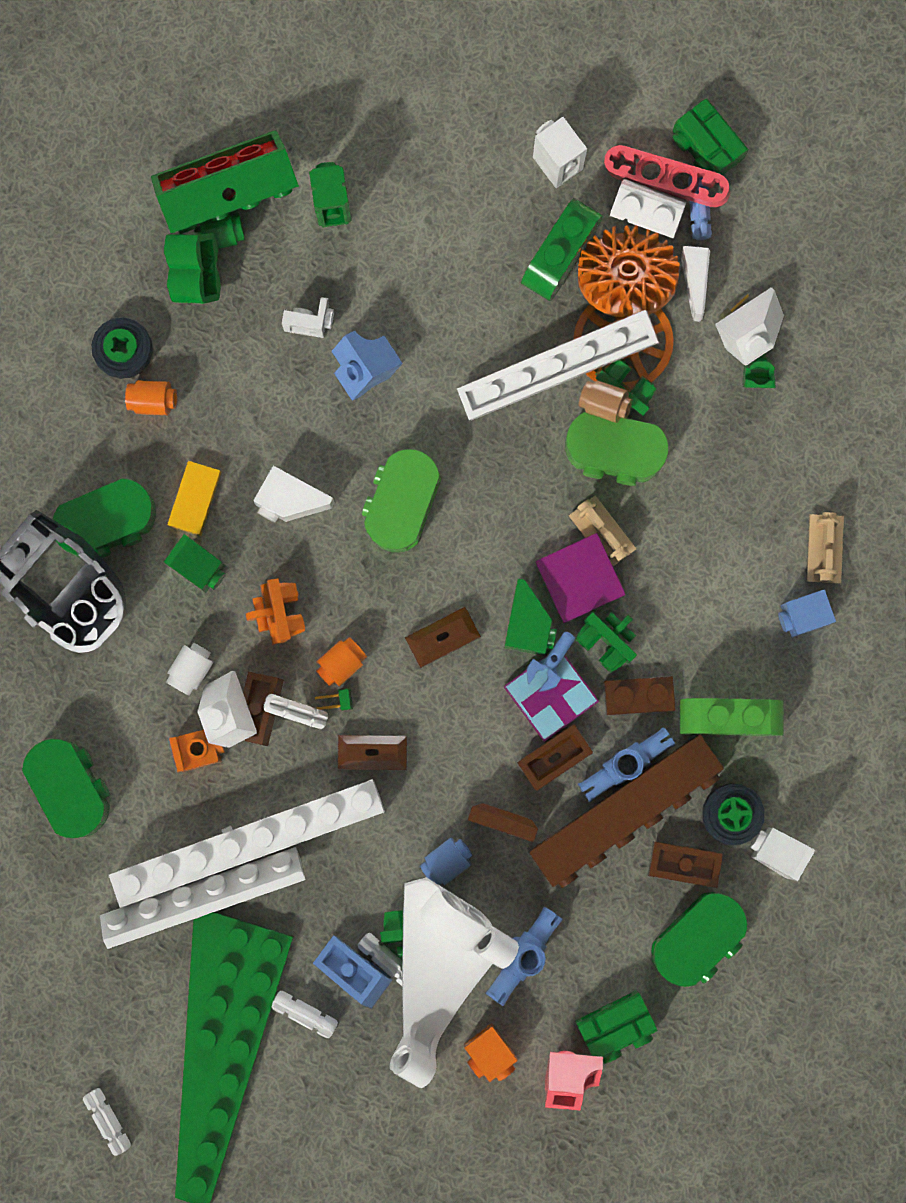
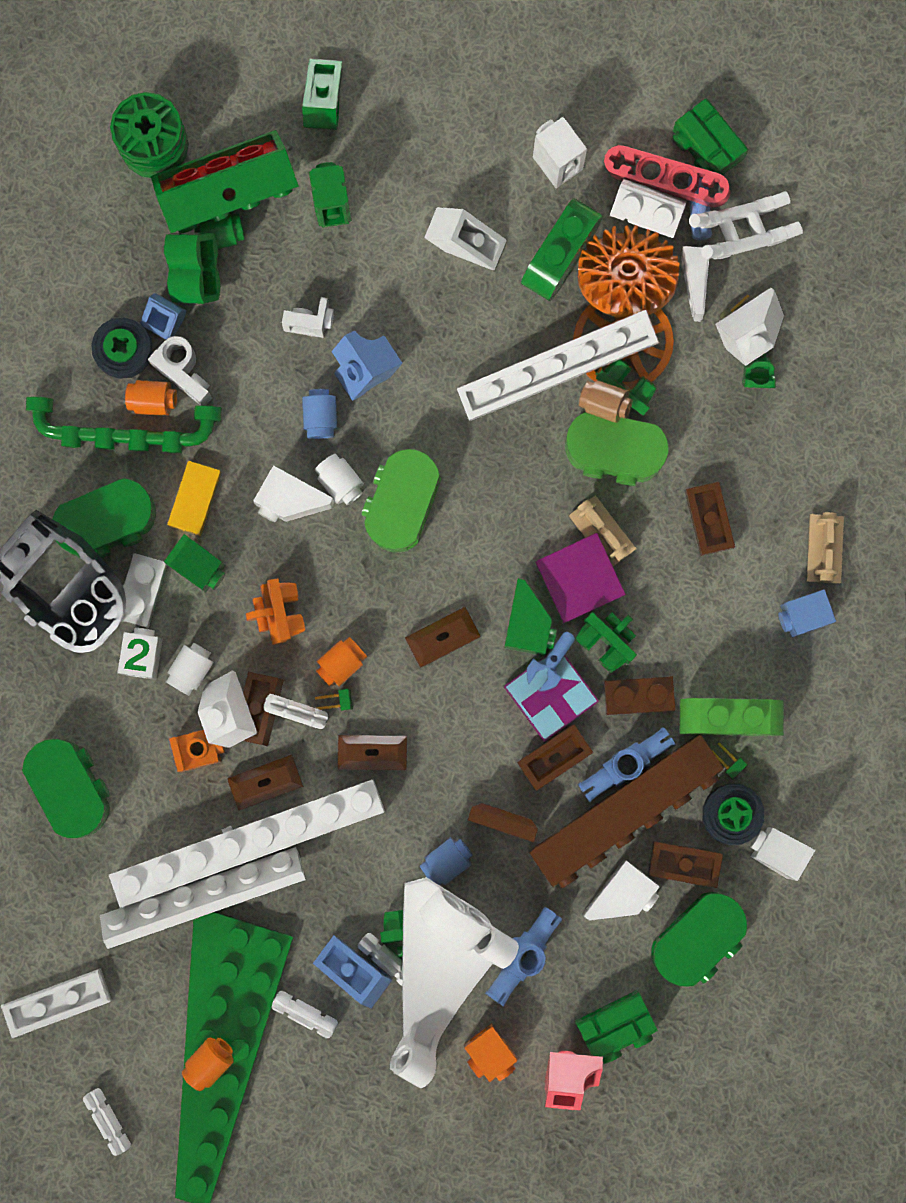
none -> white tile [1,968,112,1038]
none -> green bar [25,397,222,453]
none -> green wheel [110,92,189,178]
none -> white brick [118,628,163,680]
none -> white plate [122,553,167,628]
none -> medium blue brick [140,293,186,340]
none -> white plate [148,336,212,406]
none -> orange brick [182,1038,234,1091]
none -> reddish brown piece [227,754,304,811]
none -> plate [302,59,342,130]
none -> medium blue brick [302,389,337,439]
none -> white brick [315,454,364,505]
none -> white slope [424,207,507,270]
none -> white slope [582,860,659,920]
none -> reddish brown plate [685,482,735,556]
none -> white piece [689,191,803,259]
none -> green piece [712,742,747,780]

